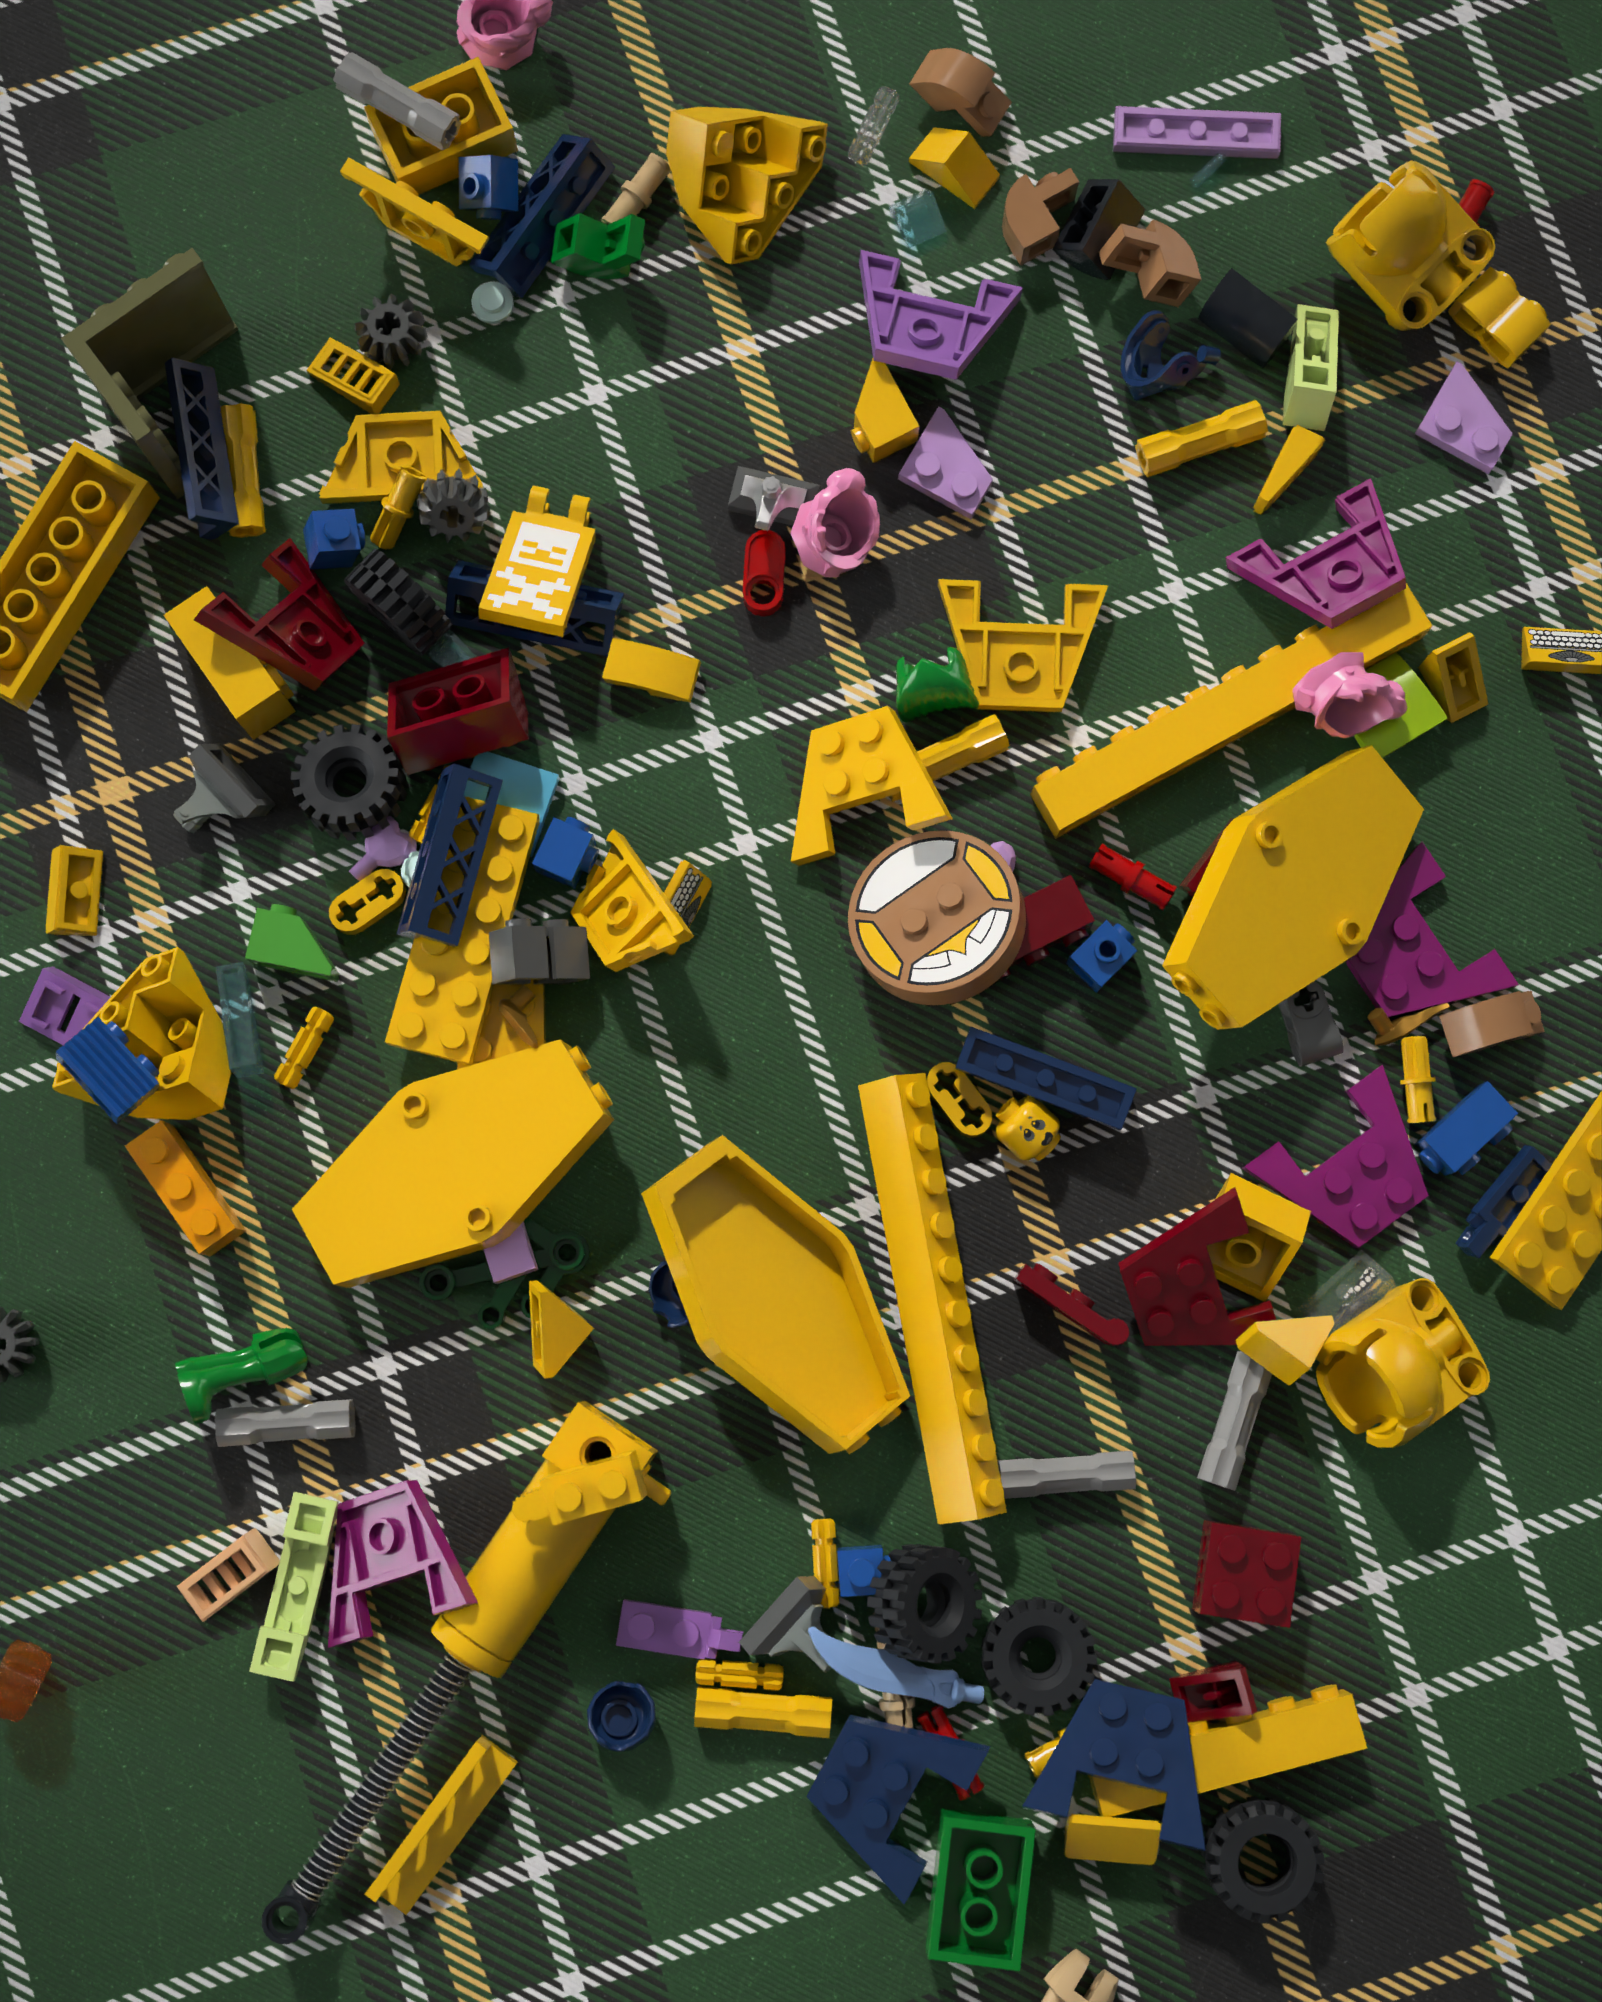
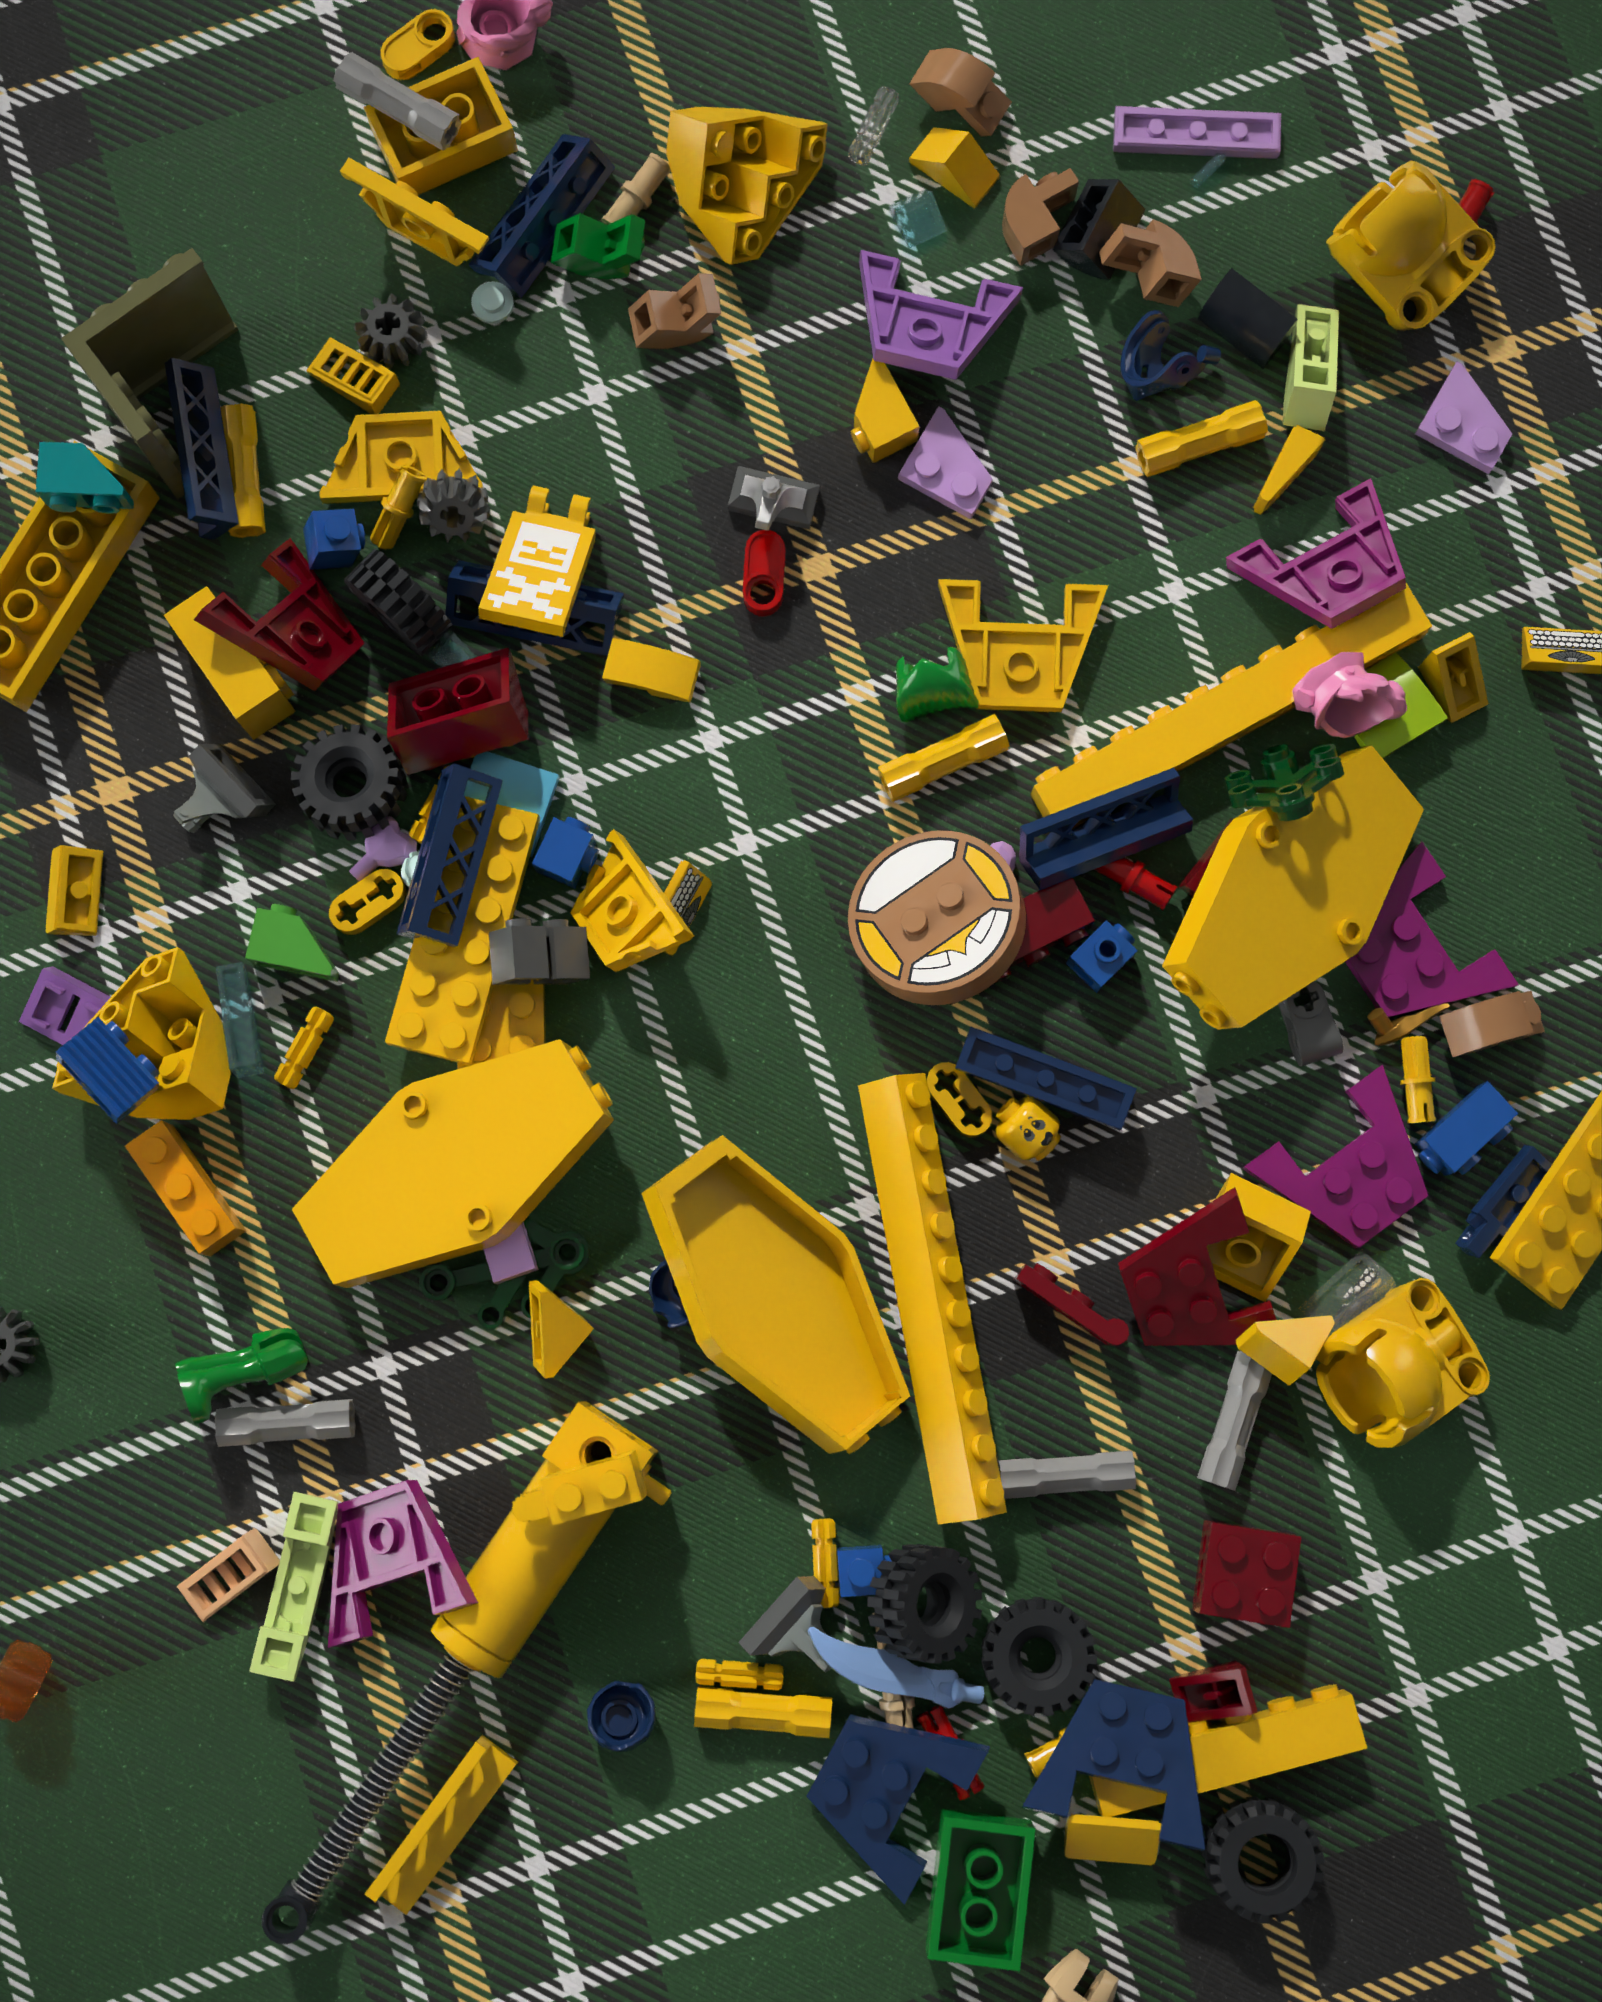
blue brick [459,155,518,220] -> none
pearl gold bar [499,984,538,1048] -> none
medium lavender hinge [616,1599,743,1660] -> none
bright pink piece [790,468,880,578] -> none
yellow wing [791,706,953,866] -> none
yellow brick [1448,267,1551,369] -> none
none -> teal slope [36,442,134,514]
none -> yellow piece [380,9,455,80]
none -> medium nougat brick [628,273,721,349]
none -> dark blue fence [1019,768,1193,890]
none -> dark green plant [1225,744,1345,821]

